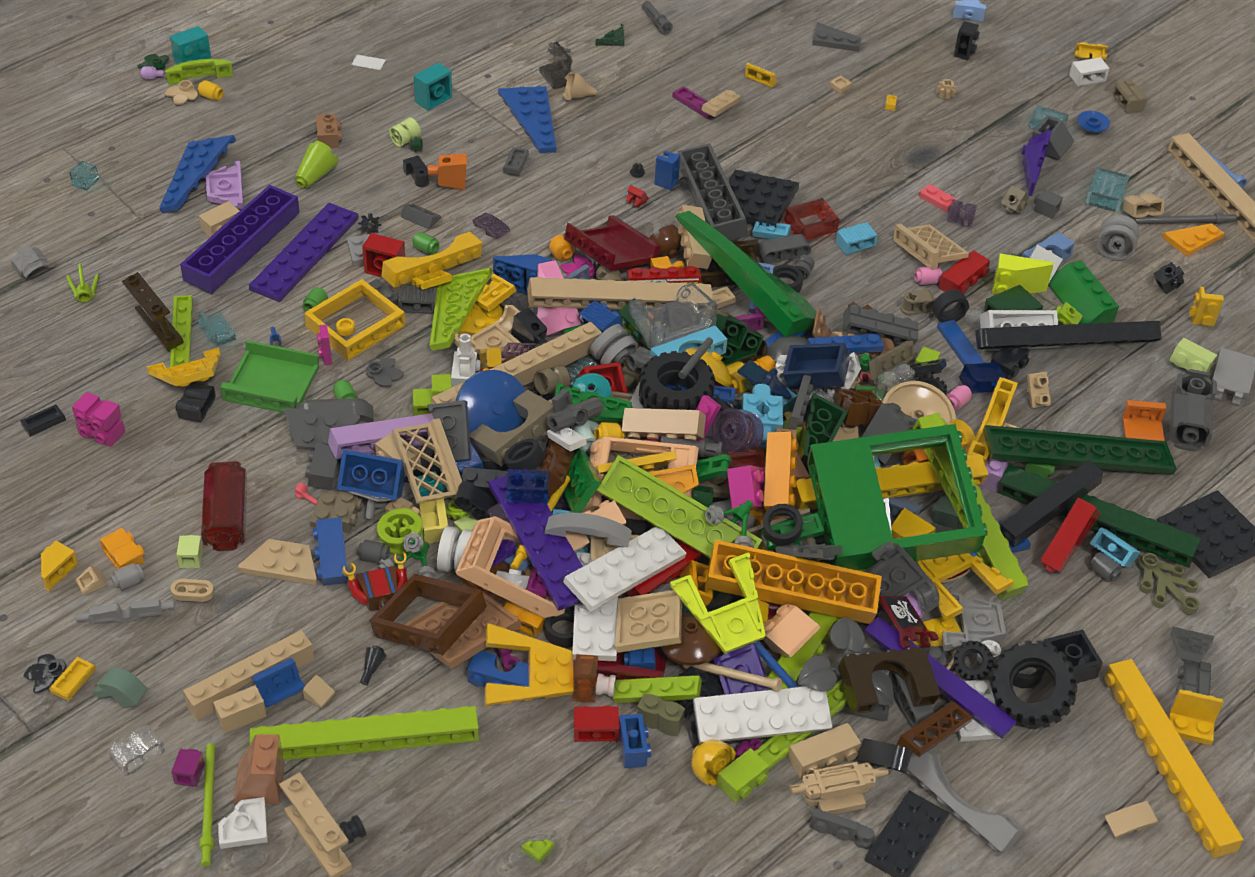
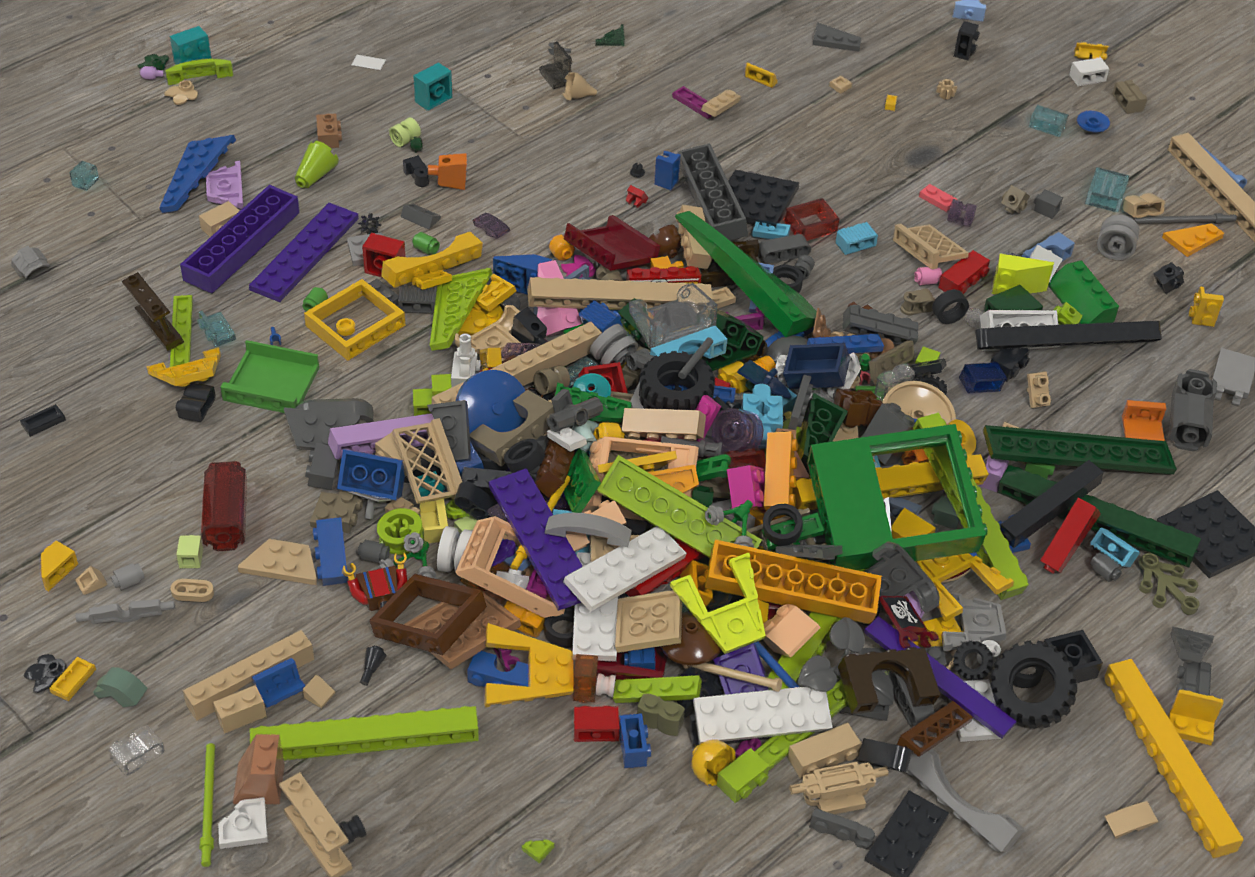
lime plant [66,263,99,302] -> none
dark pink brick [72,392,125,447] -> none
light orange brick [99,528,145,569] -> none
magenta brick [171,748,205,787] -> none
yellow brick [198,80,224,101] -> none
coral hand [295,483,318,505] -> none
dark pink plate [317,324,332,365] -> none
bright green brick [333,380,358,399] -> none
dark grey plate [366,358,404,387] -> none
blue wing [498,86,556,153] -> none
dark grey plate [503,147,529,175] -> none
clear blue brick [506,469,549,504] -> none
dark grey pin [642,0,673,35] -> none
yellow dish [684,348,732,387] -> none
blue tile [937,320,989,376] -> none
bright pink brick [946,385,972,411] -> none
yellow arch [967,377,1018,464] -> none
dark purple wedge [1021,130,1052,196] -> none
dark grey slope [1032,115,1074,160] -> none
yellowish green brick [1169,338,1217,373] -> none

